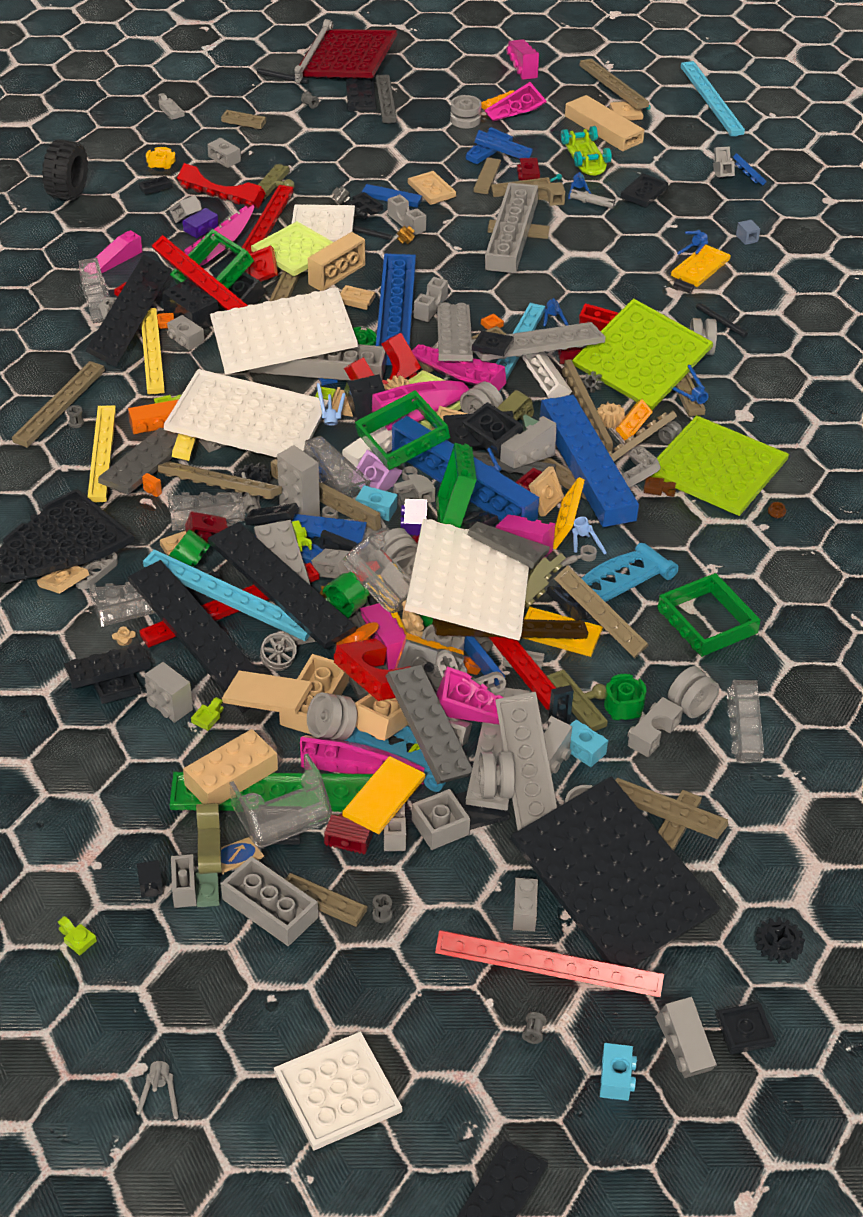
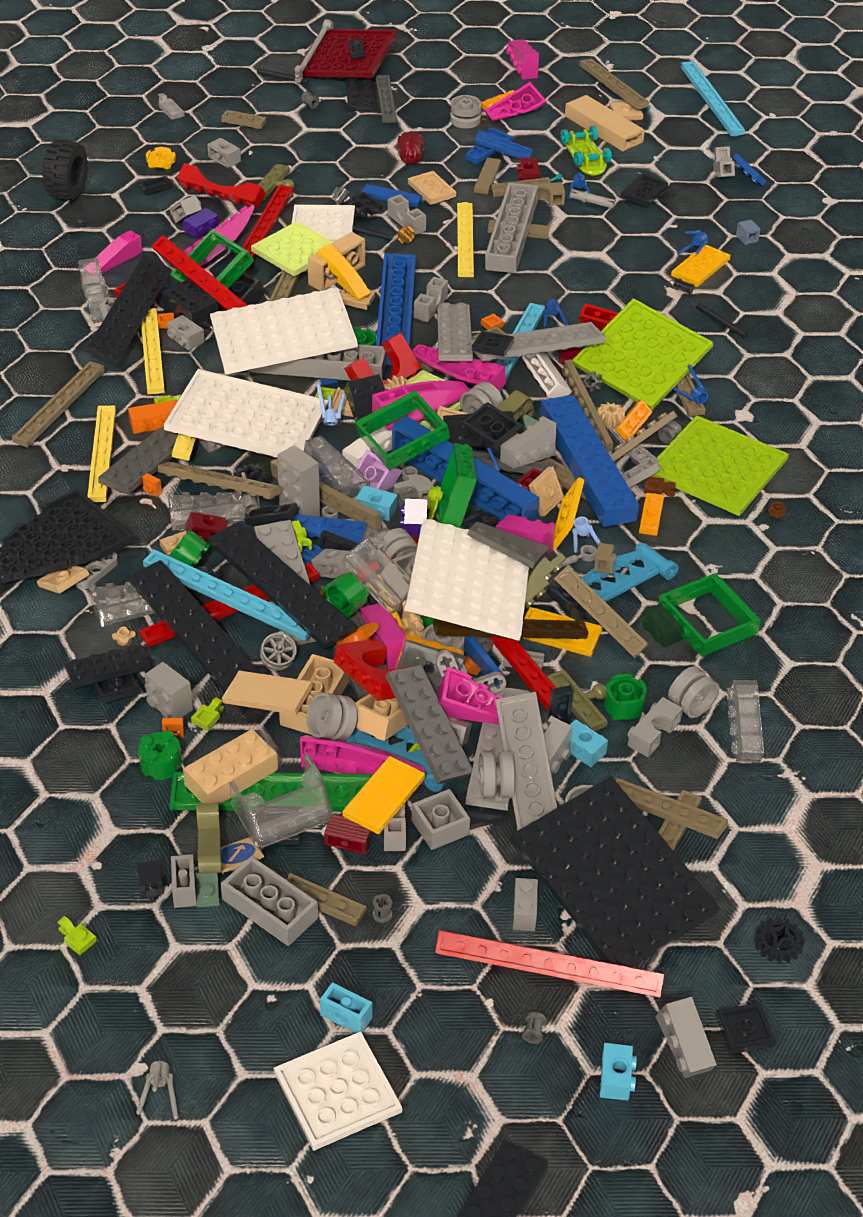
dark grey bush [67,405,84,428] -> none
red plate [246,245,278,282] -> none
light grey wheel [690,318,717,355] -> none
none -> green brick [138,730,182,780]
none -> orange plate [162,718,184,738]
none -> yellow slope [318,244,370,301]
none -> medium azure brick [320,982,372,1033]
none -> black plate [349,39,365,59]
none -> dark red piece [397,131,425,165]
none -> lime plate [427,486,443,520]
none -> light yellow plate [457,202,474,277]
none -> dark tan brick [594,543,617,574]
none -> light orange plate [639,493,664,536]
none -> clear green brick [641,603,684,647]

